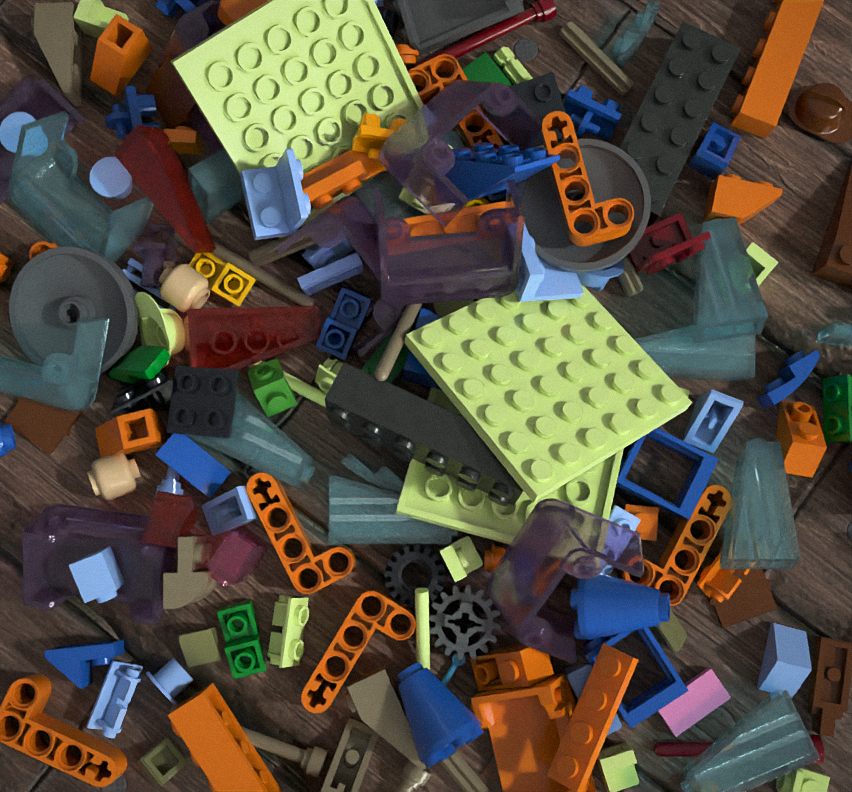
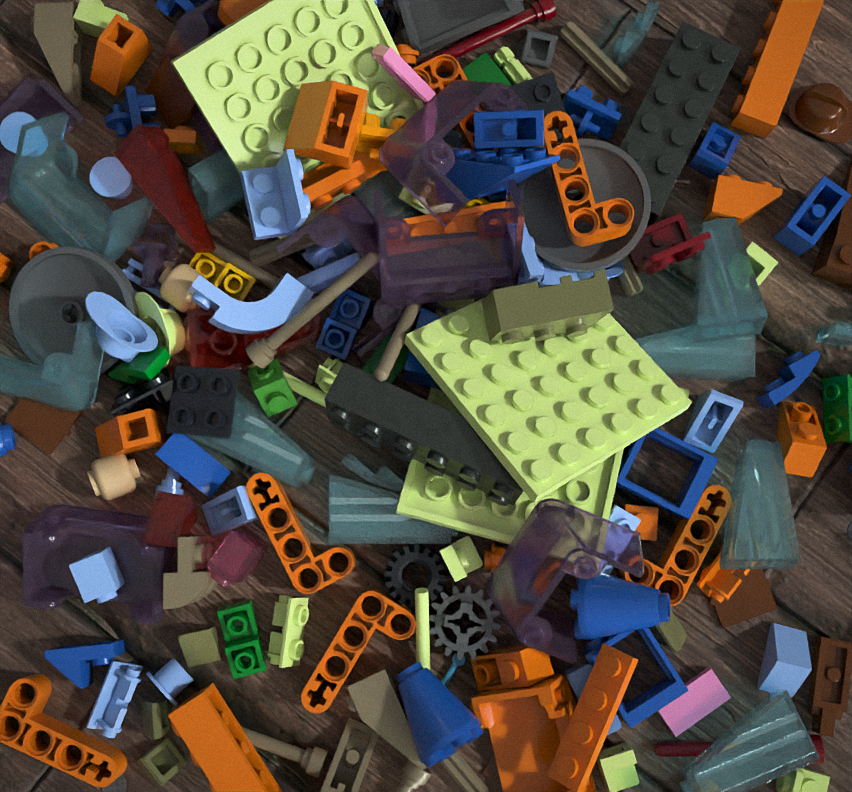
none -> light blue piece [85,291,158,362]
none -> olive slope [141,697,169,739]
none -> light blue arch [187,273,314,334]
none -> dark tan piece [246,252,378,368]
none -> orange slope [283,81,368,169]
none -> bright pink tile [371,44,436,102]
none -> dark grey hinge [423,295,456,316]
none -> blue slope [474,108,544,148]
none -> olive wedge [482,268,614,344]
none -> dark grey slope [520,28,558,68]
none -> blue brick [773,176,851,256]

